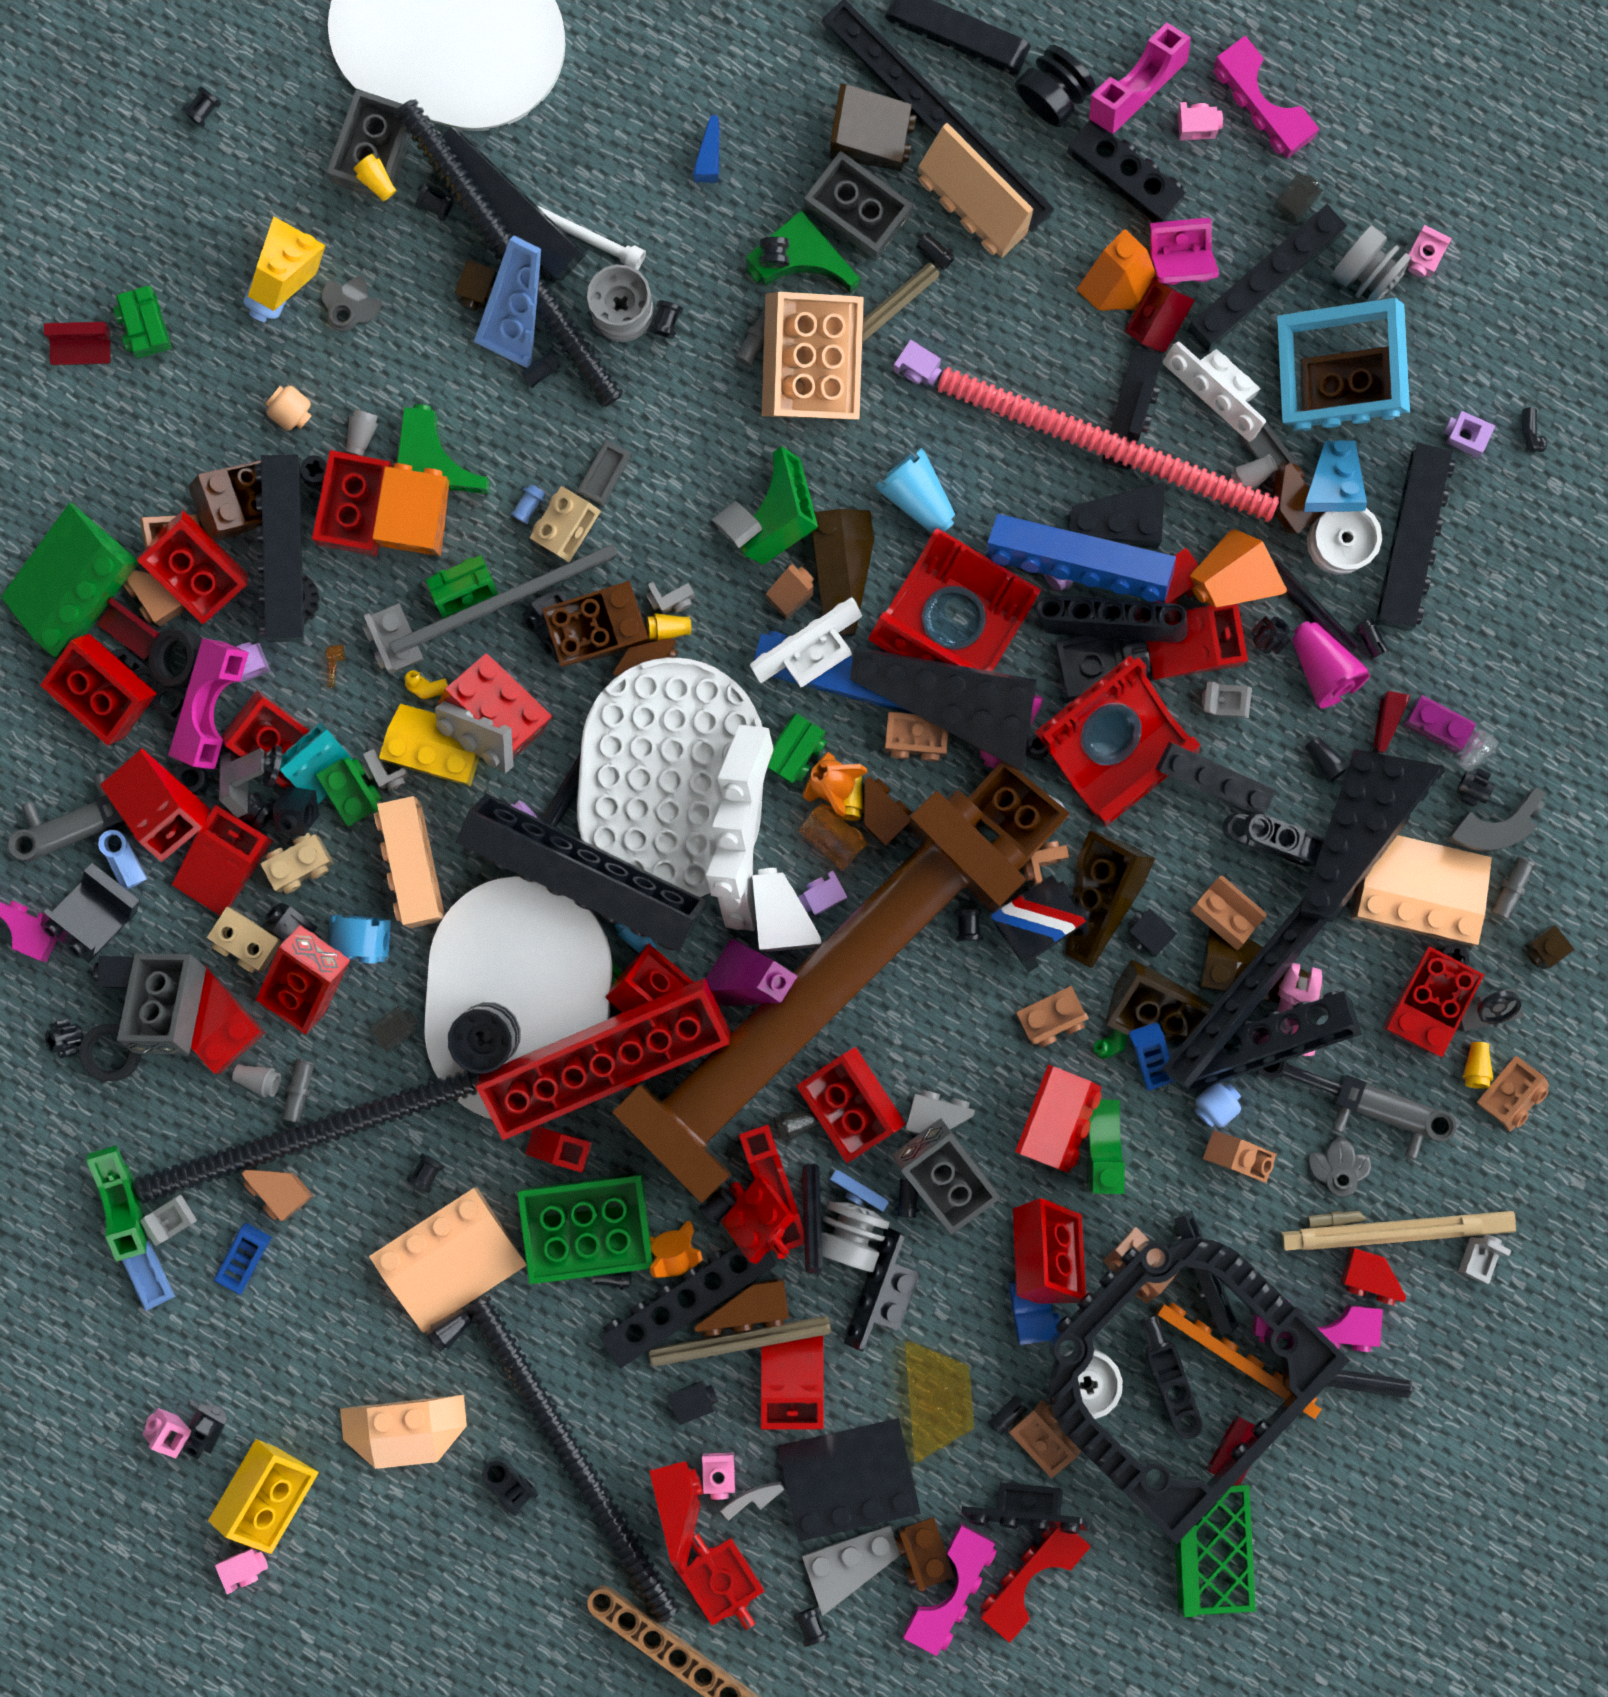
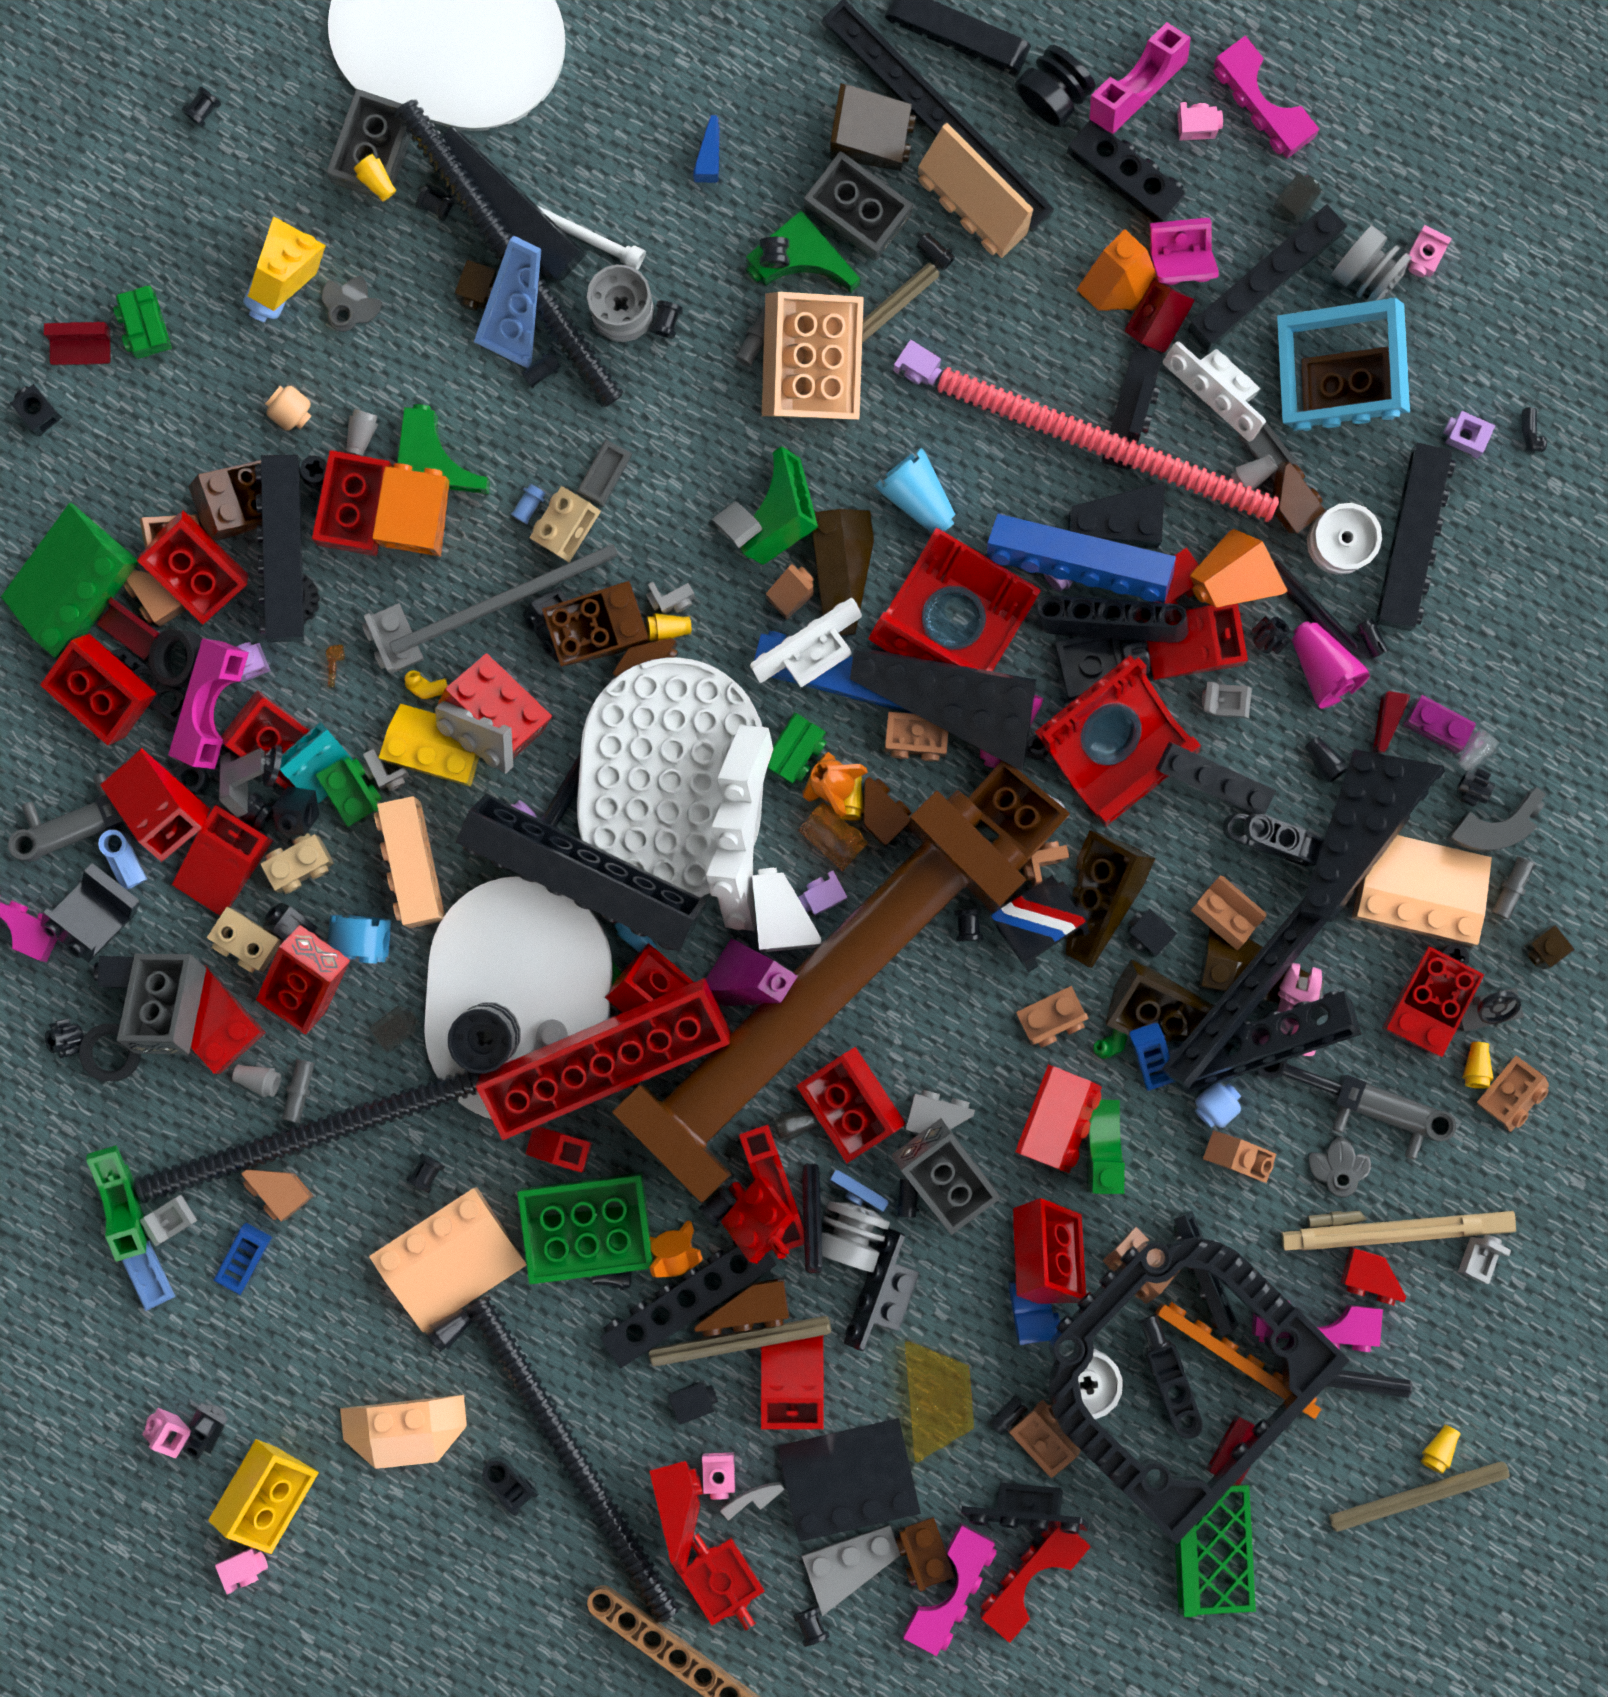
green brick [425,555,499,619] -> none
dark azure wing [1304,440,1367,512] -> none
none -> black brick [10,384,63,437]
none -> light grey plate [536,1019,568,1047]
none -> dark tan axle [1329,1461,1510,1532]
none -> yellow cone [1421,1425,1461,1474]

